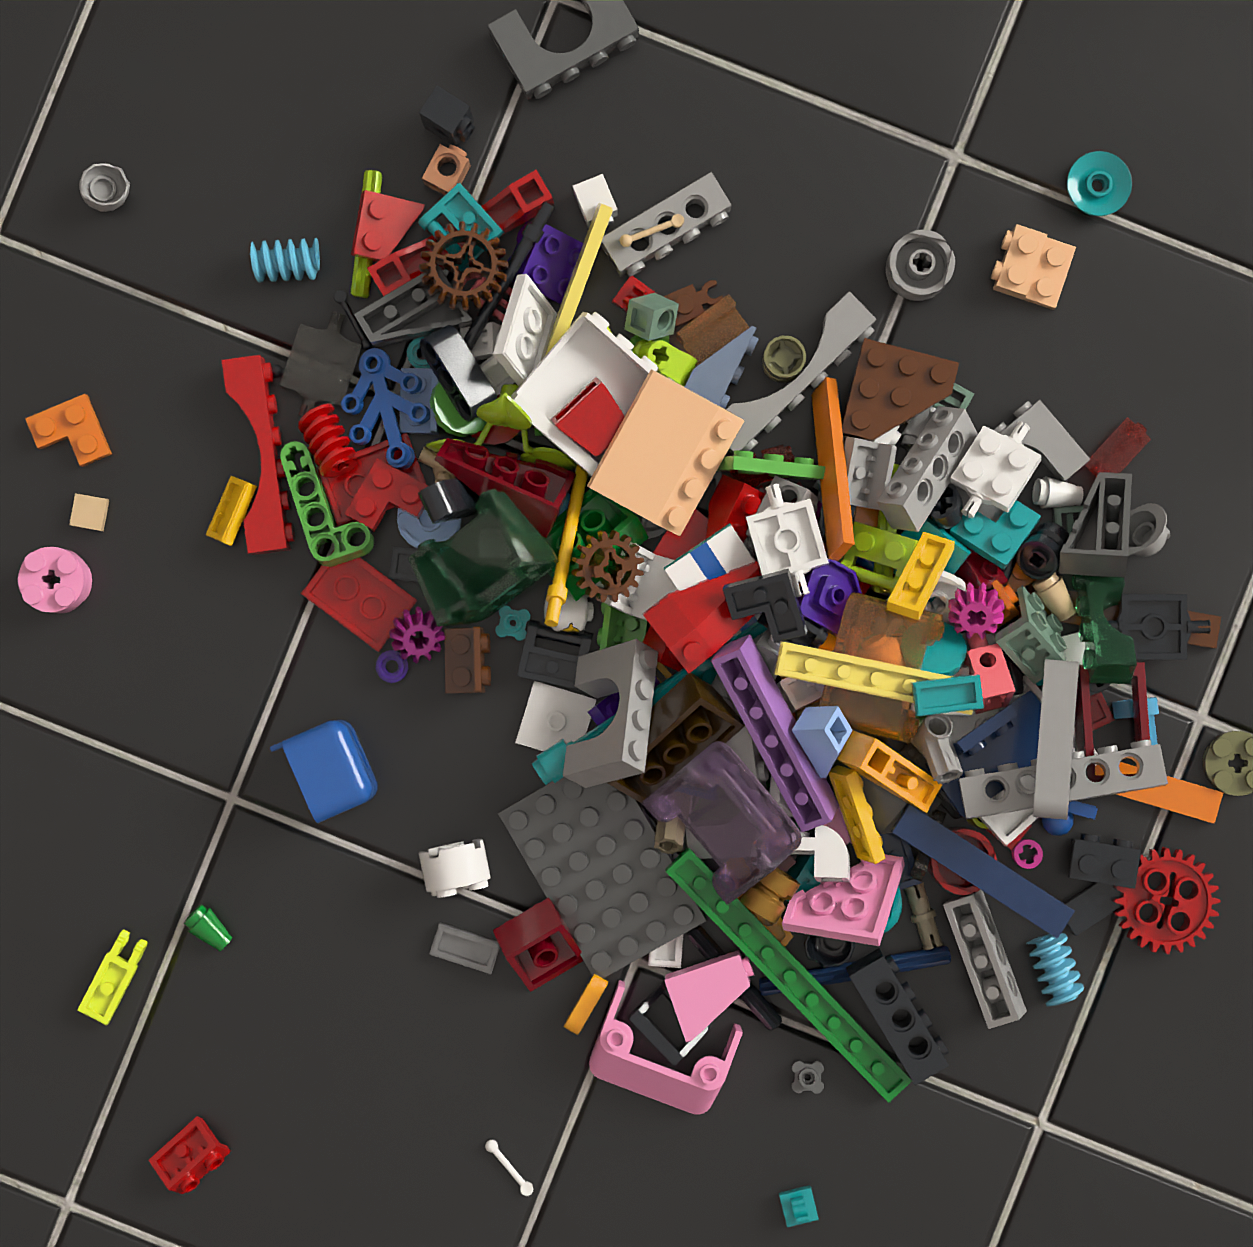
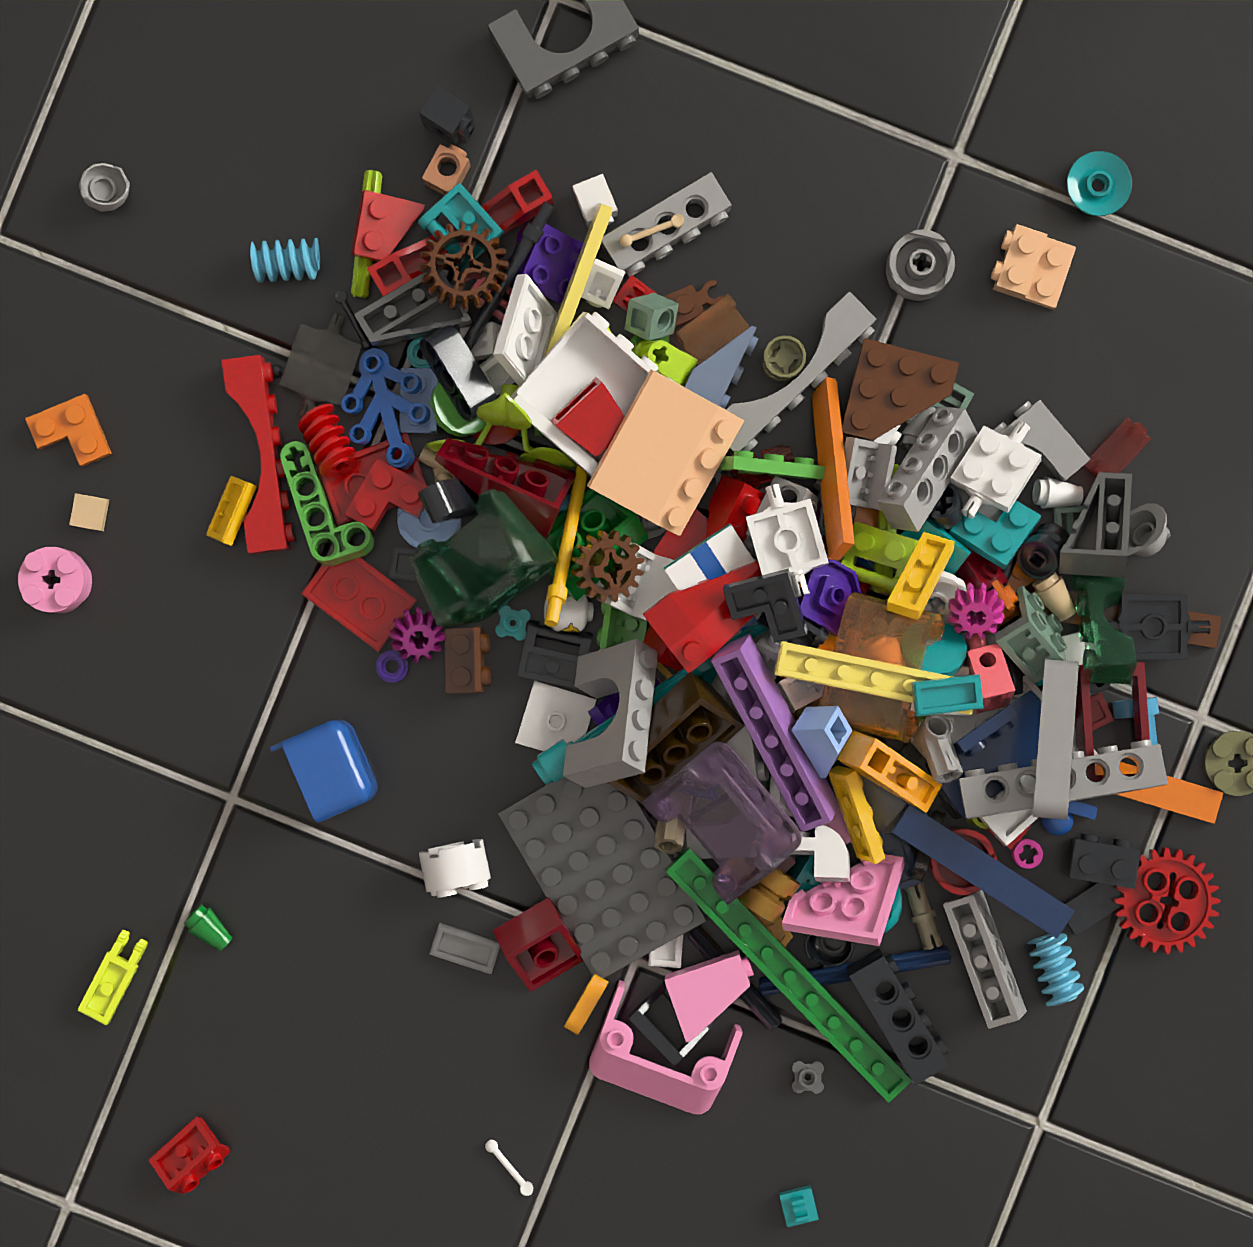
none -> white bracket [581,258,625,309]

